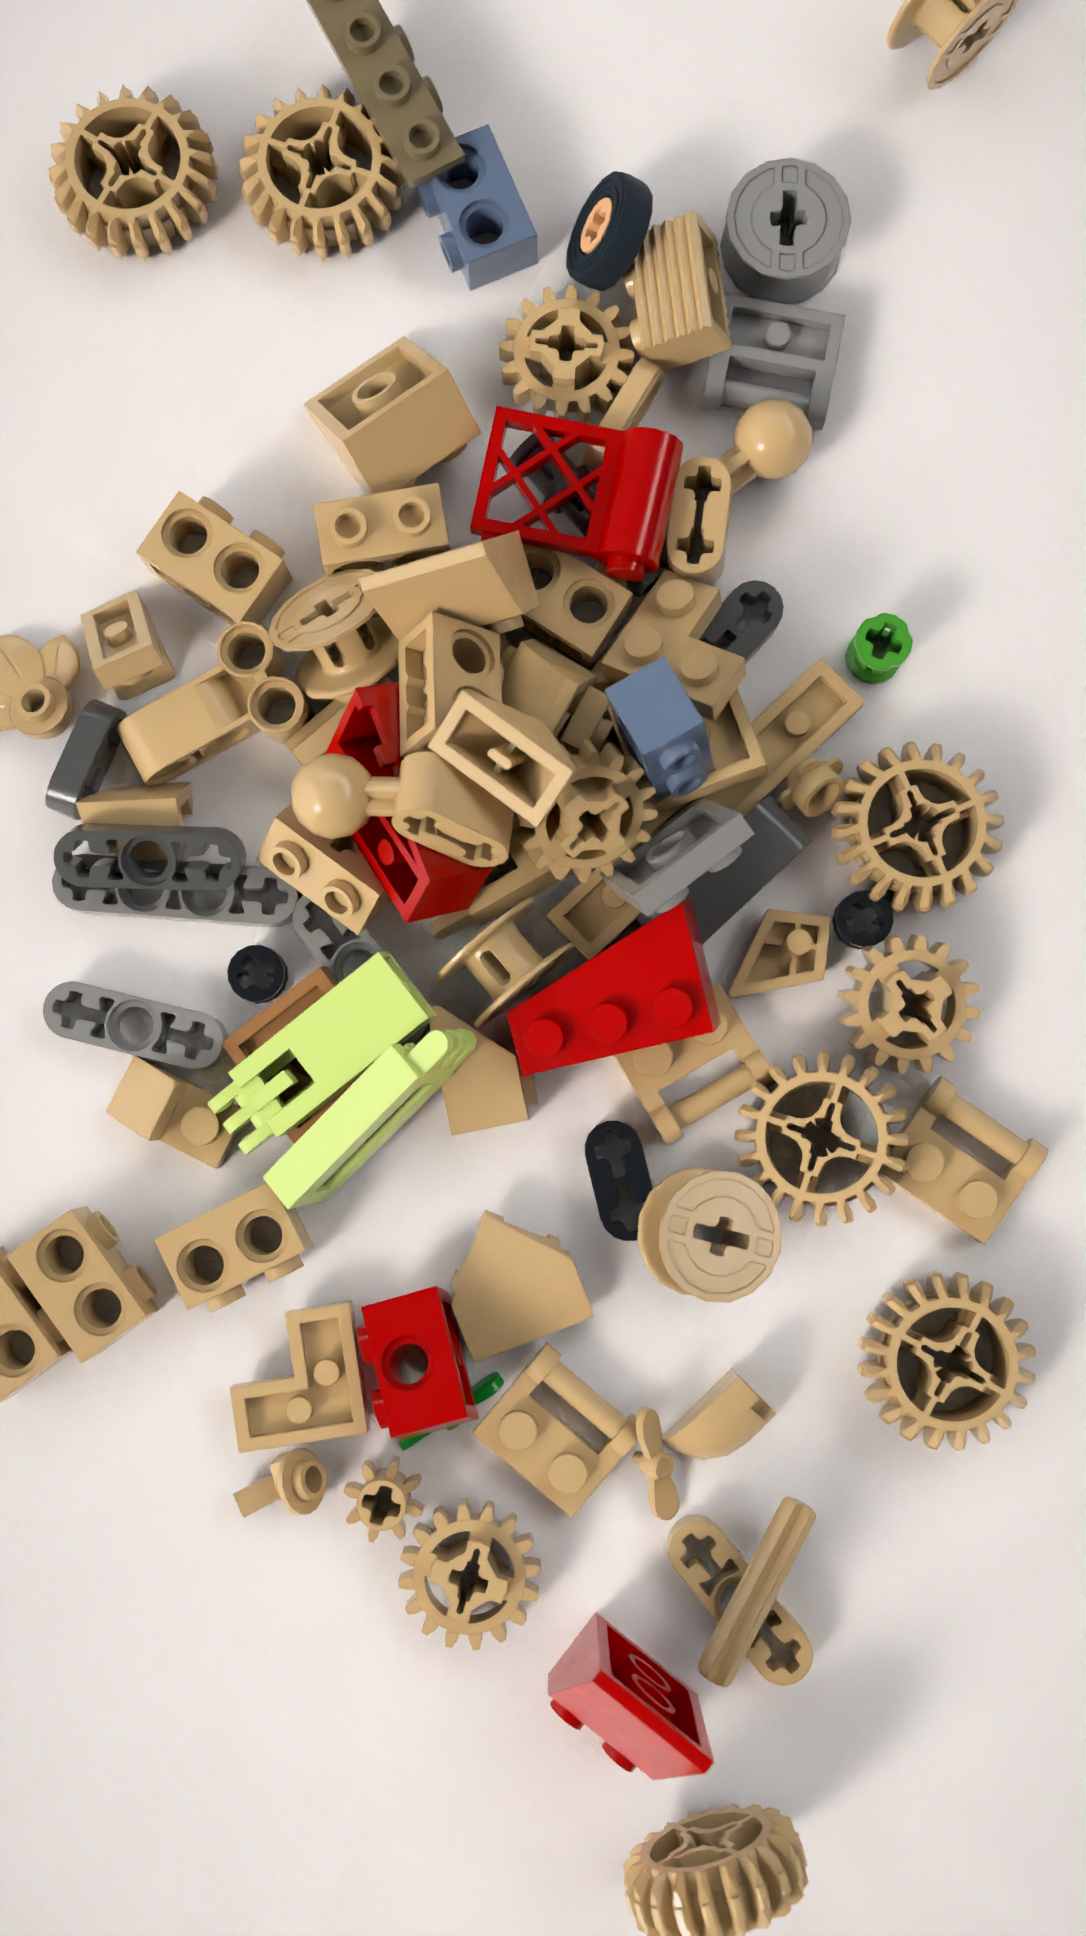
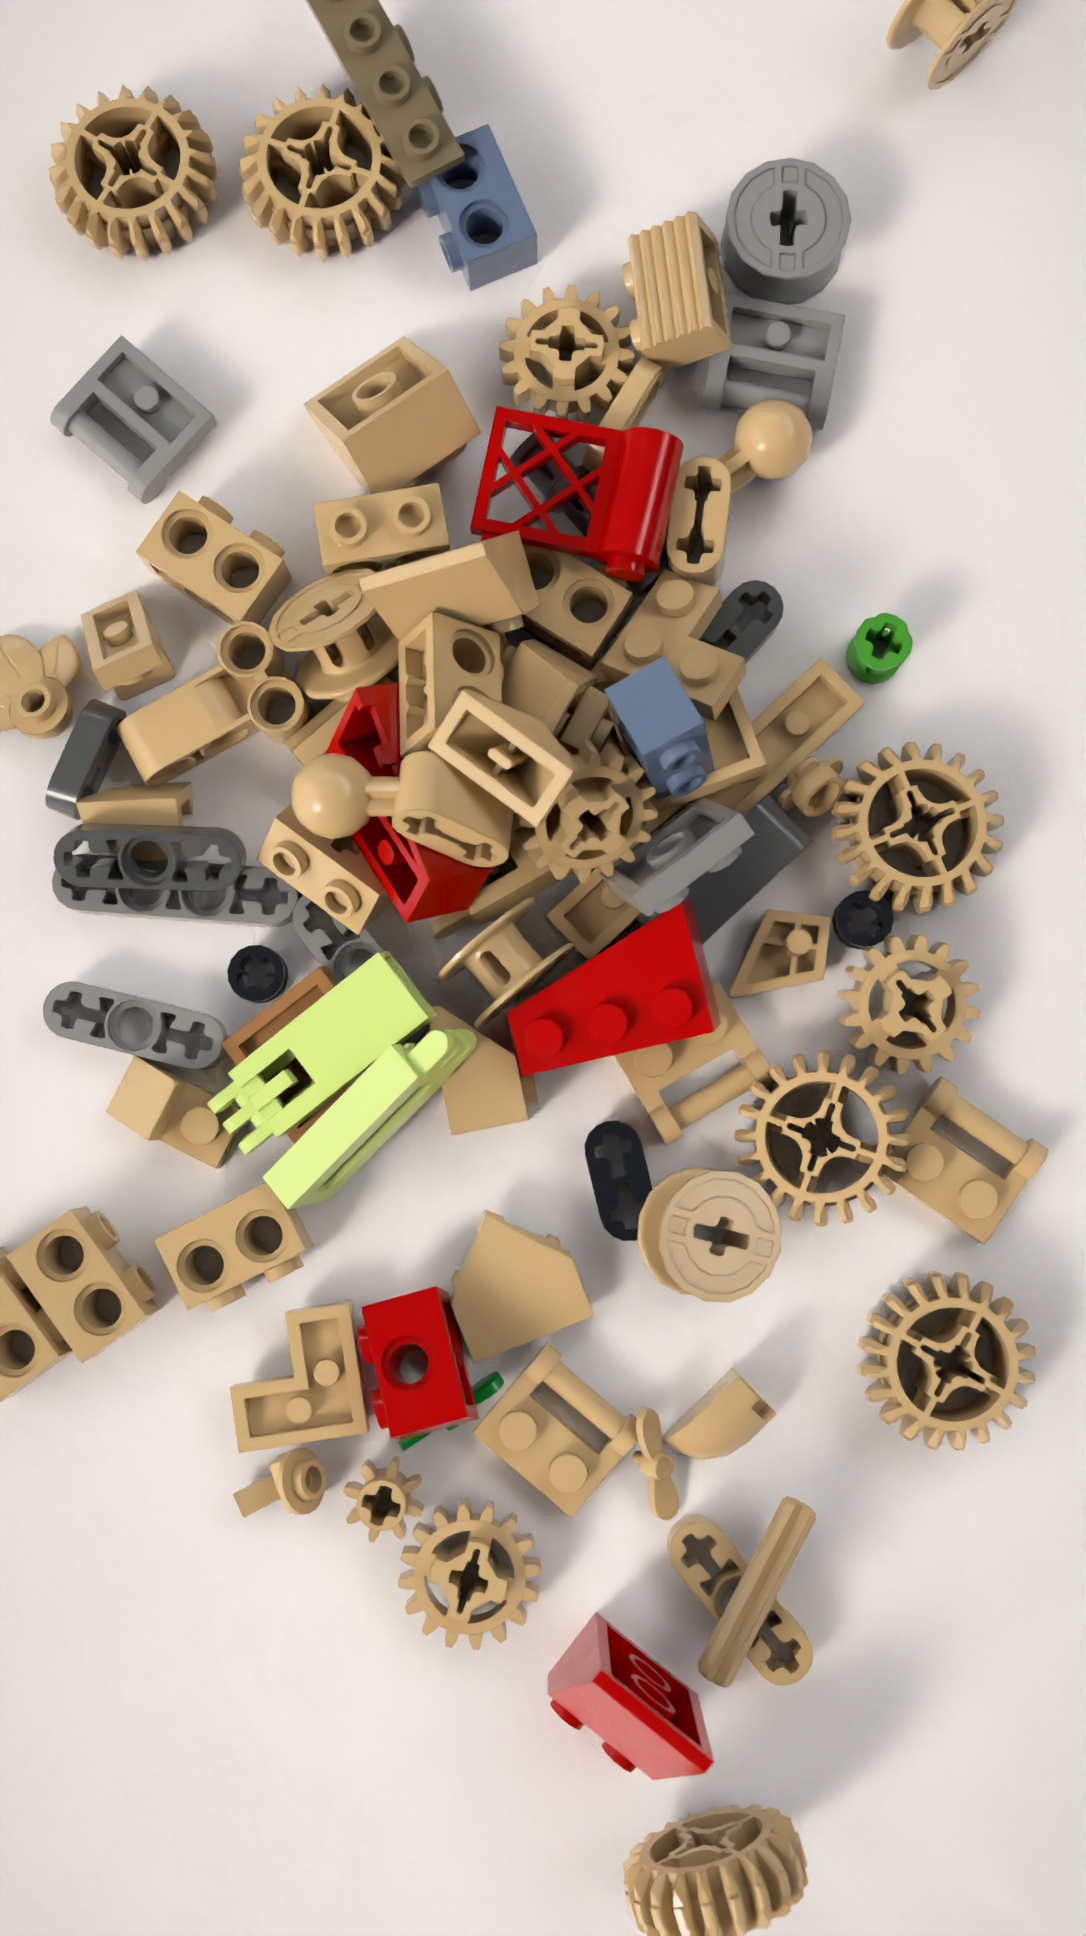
black bush [566,171,653,291] -> none
none -> light grey plate [50,335,218,504]

